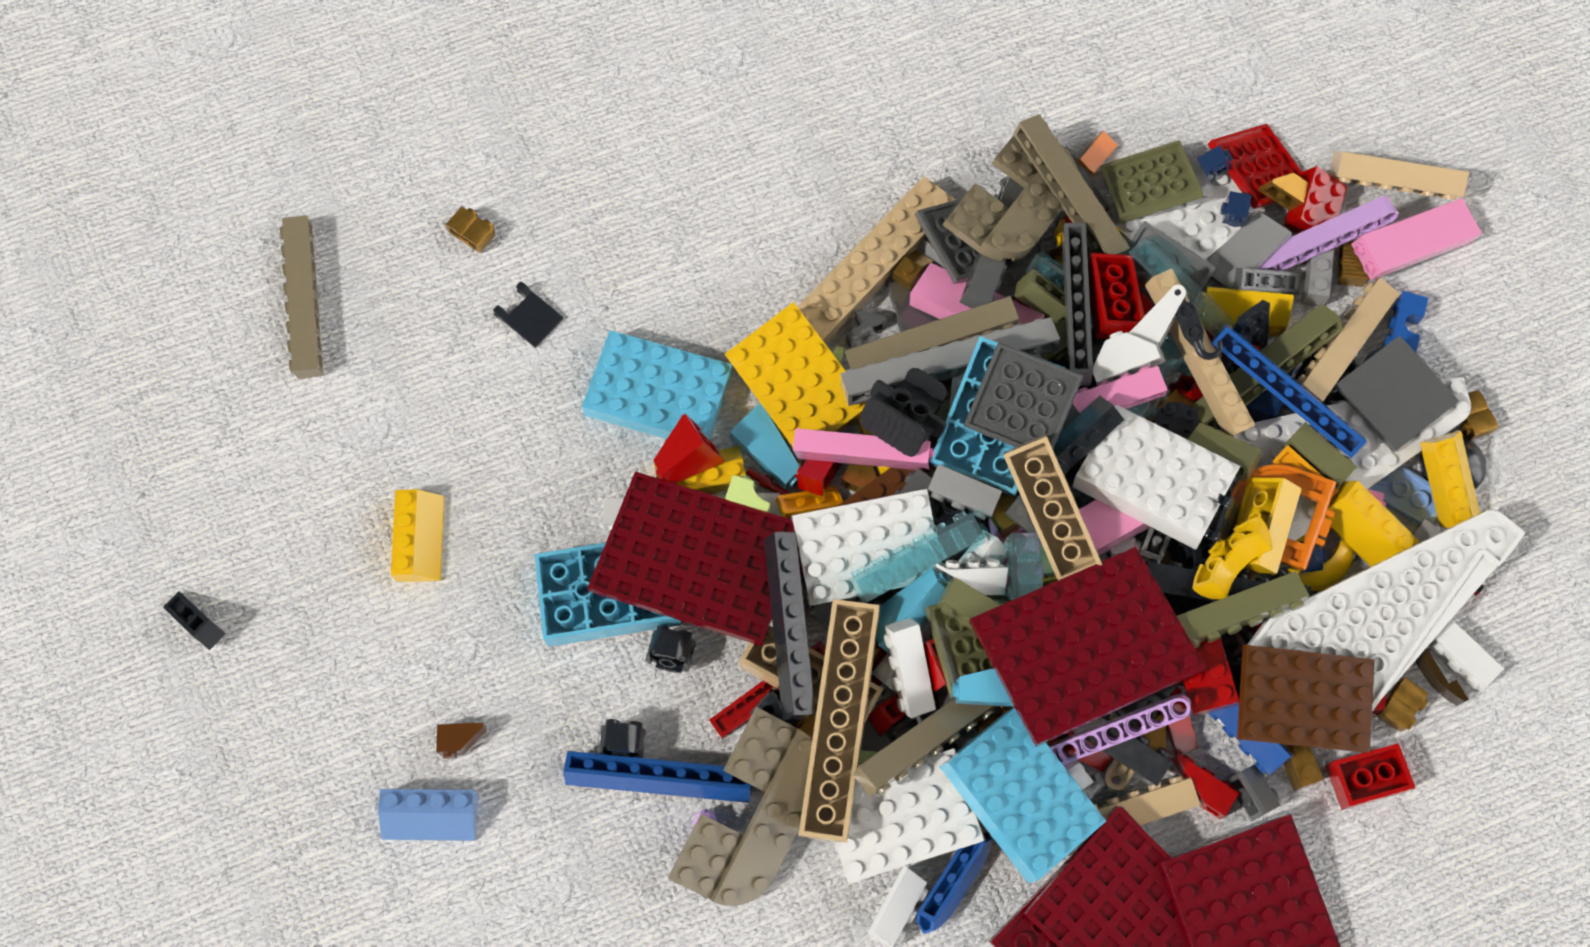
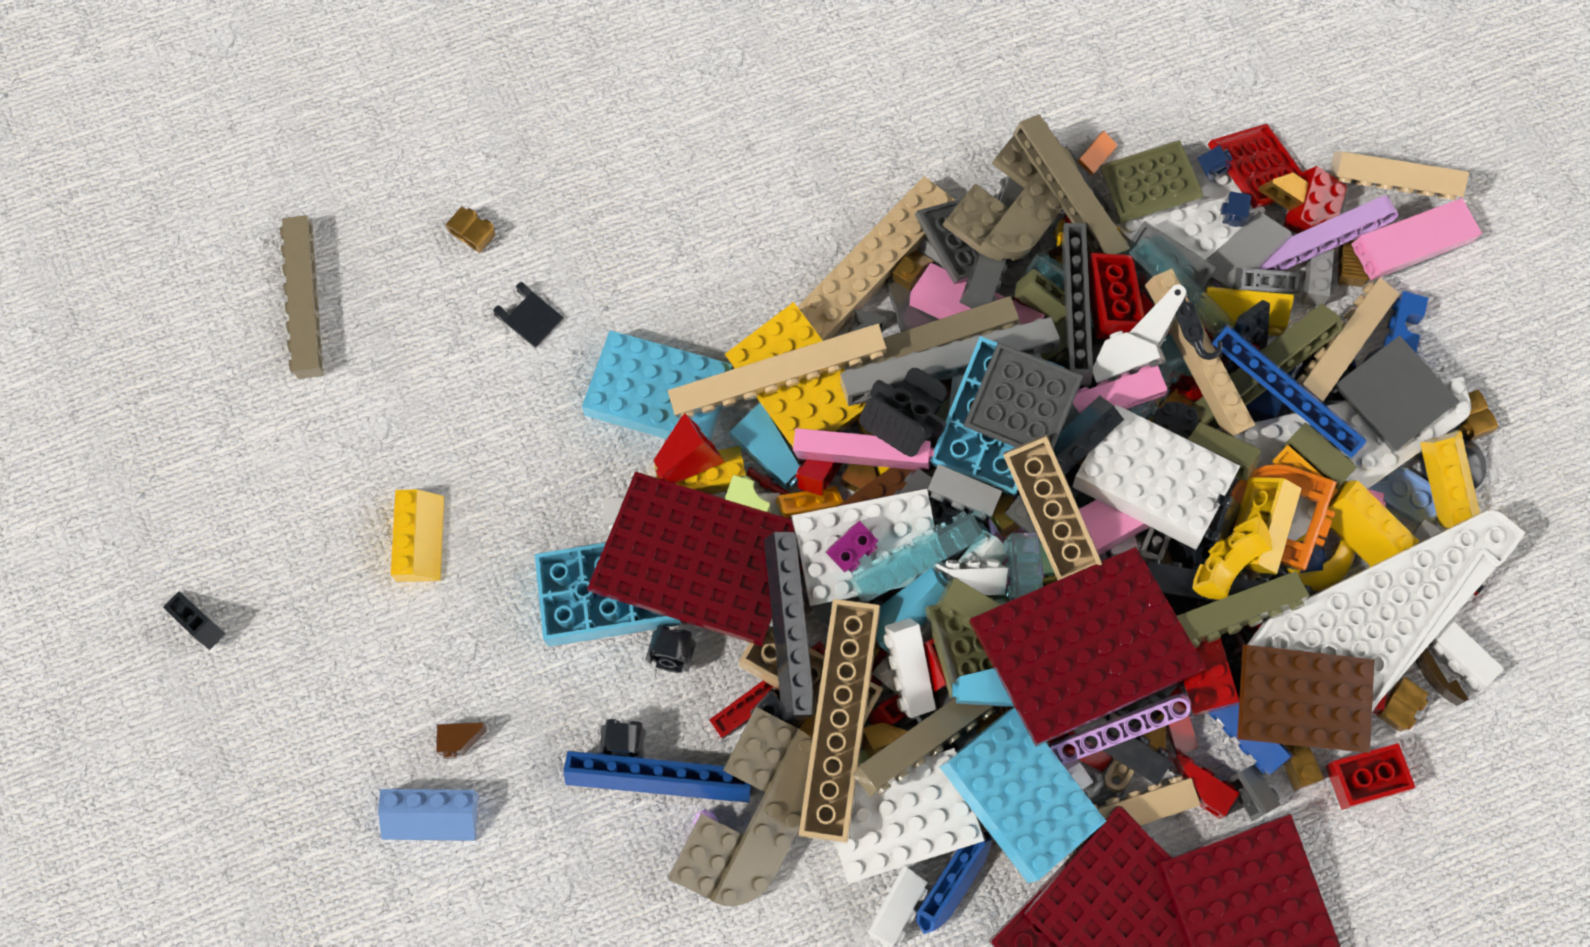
none -> tan brick [667,324,887,419]
none -> magenta brick [825,520,879,573]
none -> pearl gold slope [861,723,908,759]

